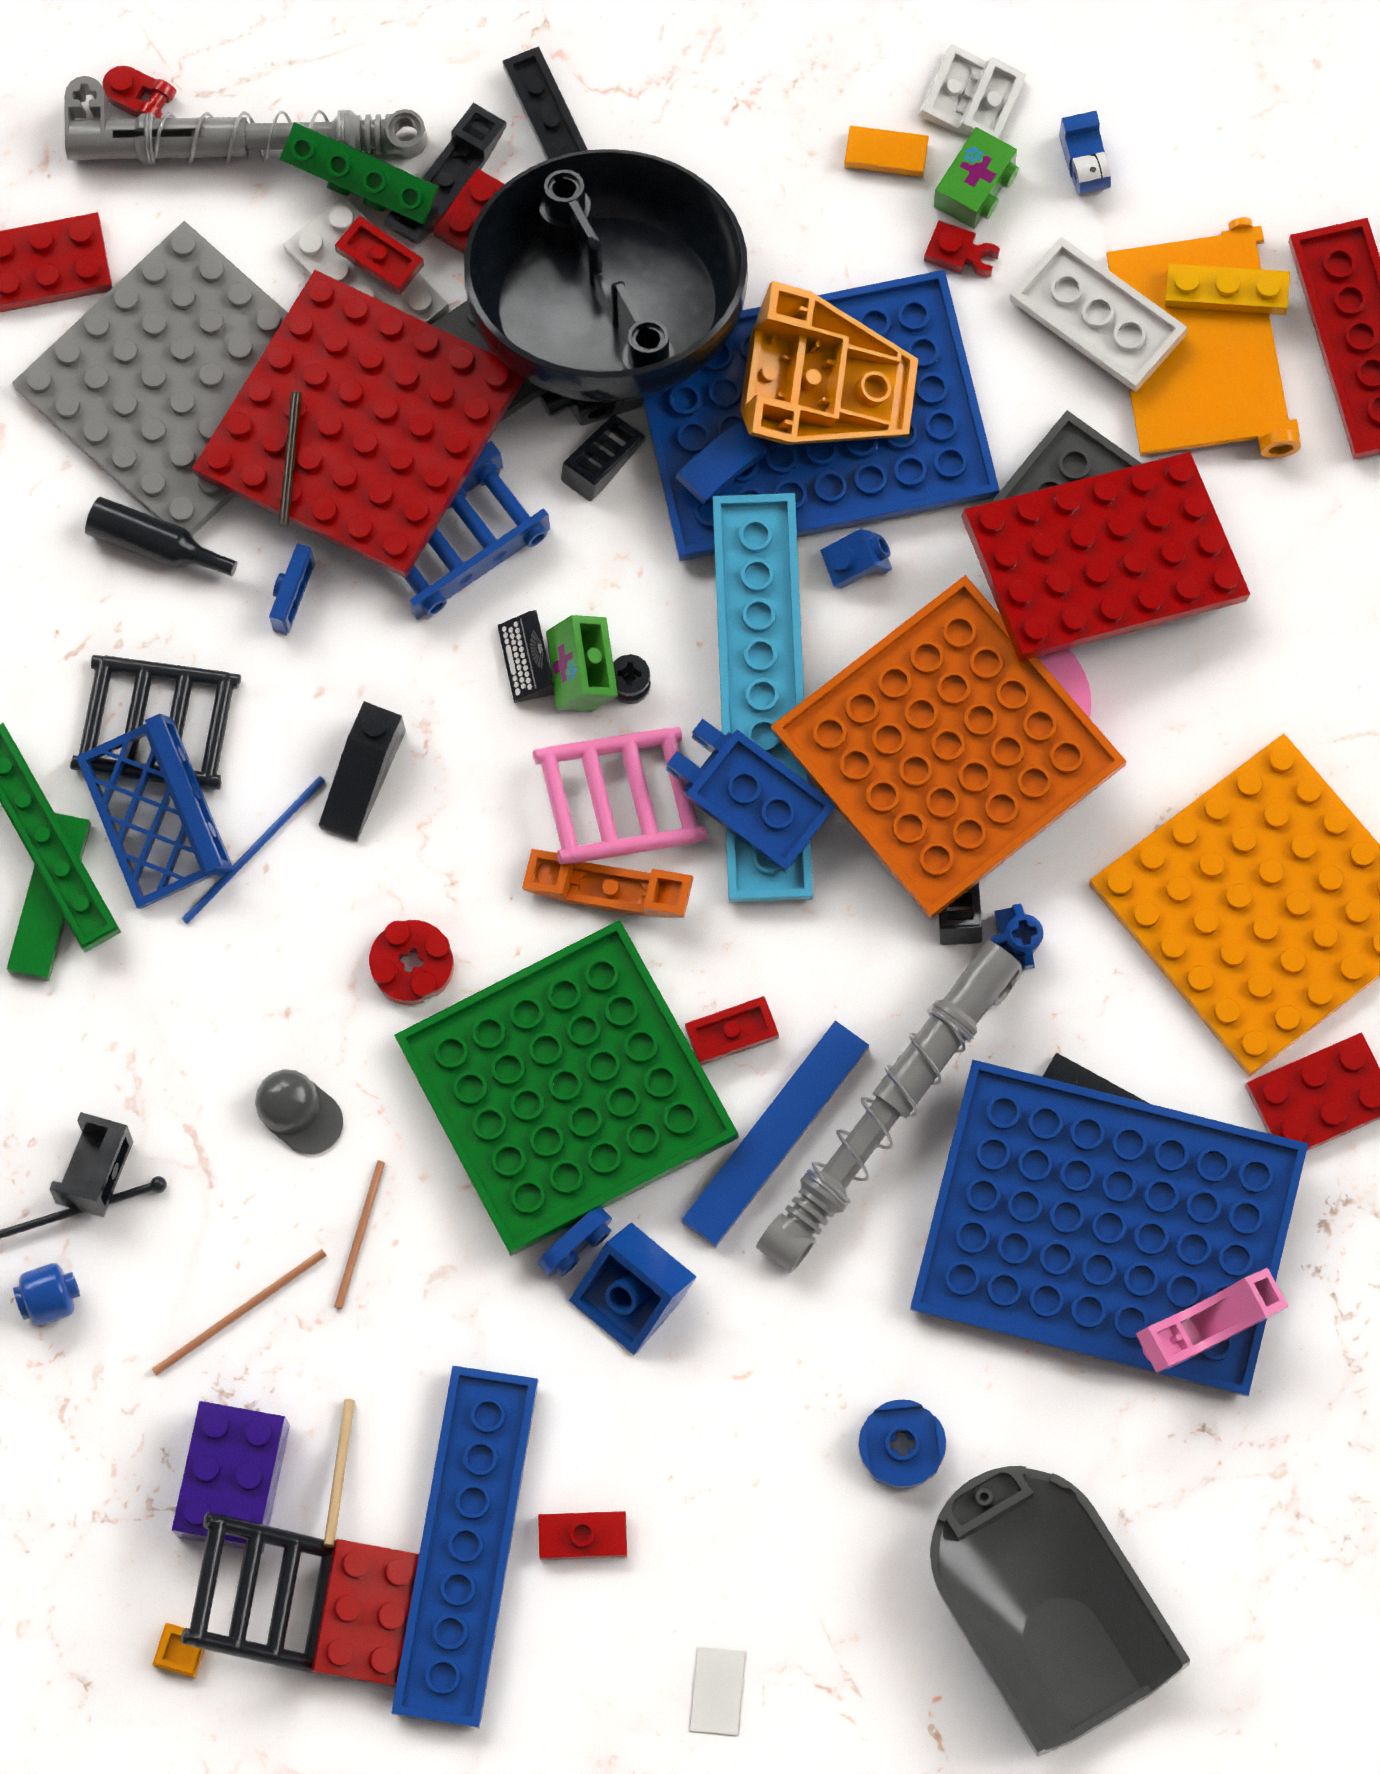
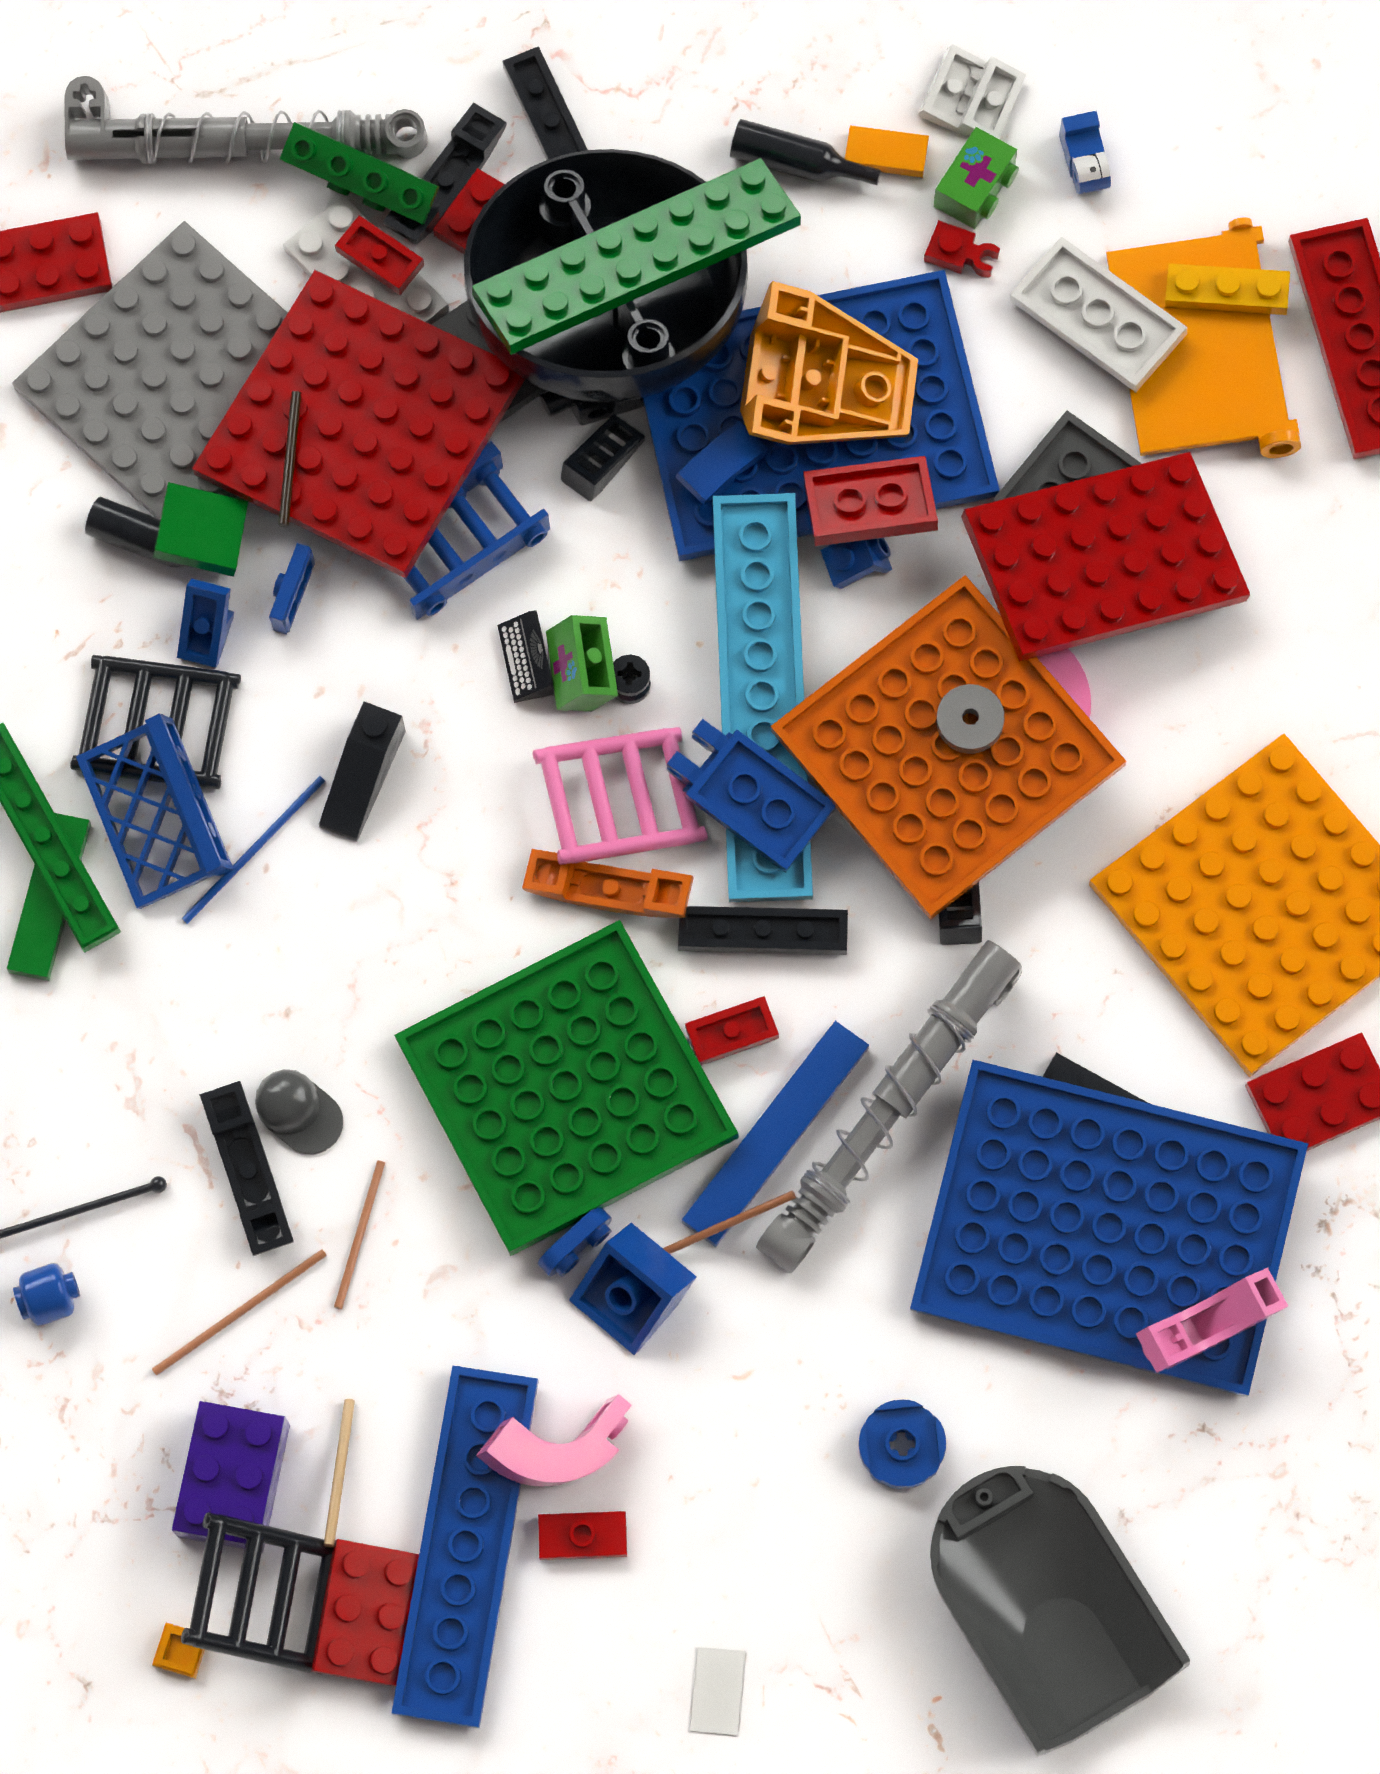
black panel [49,1112,134,1217] -> none
red plate [102,65,177,118] -> none
red plate [369,920,454,1005] -> none
blue piece [990,903,1044,970] -> none
none -> green tile [153,482,248,577]
none -> blue slope [177,578,234,668]
none -> black slope [199,1081,294,1257]
none -> plate [472,158,801,355]
none -> bright pink arch [476,1394,632,1487]
none -> nougat axle [663,1190,796,1254]
none -> black plate [678,906,848,955]
none -> black piece [730,119,881,185]
none -> red plate [803,456,938,547]
none -> light grey piece [936,684,1004,754]

